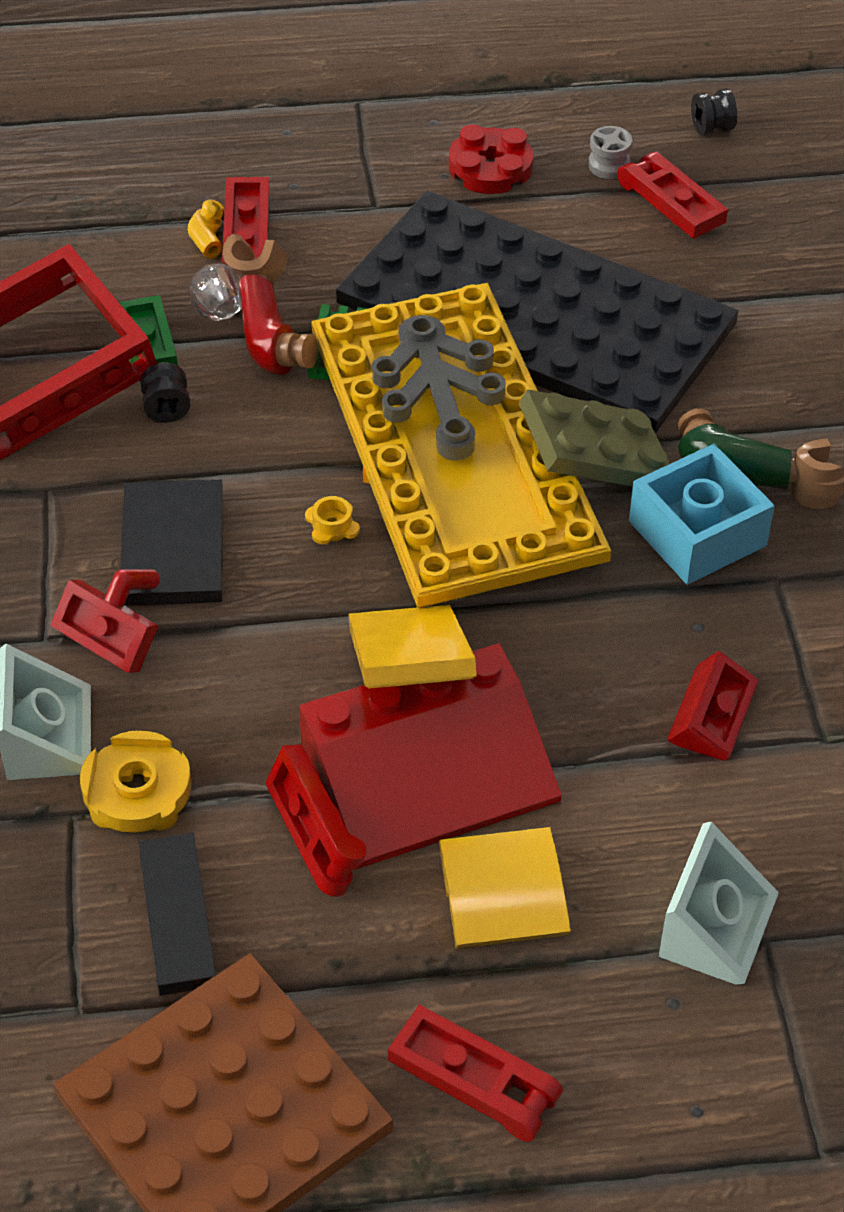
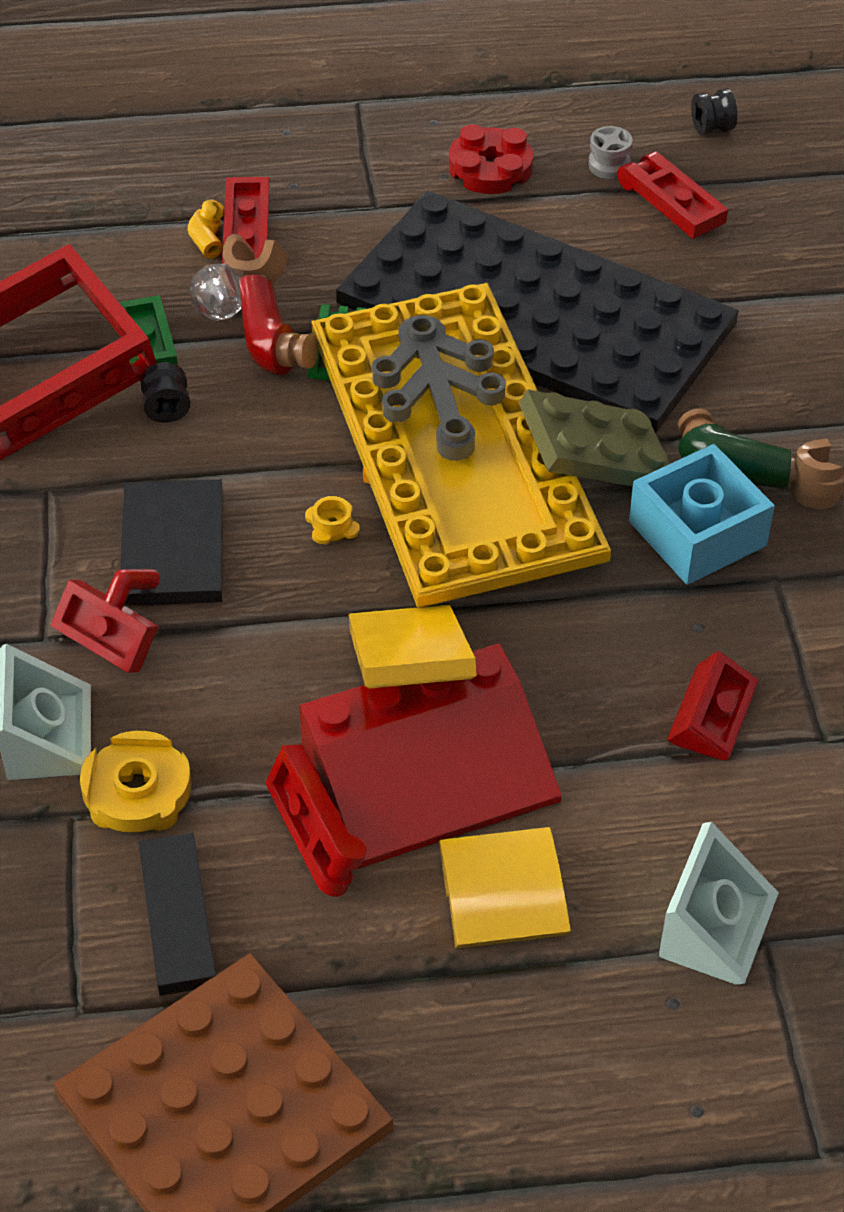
red plate [388,1004,563,1142] -> none

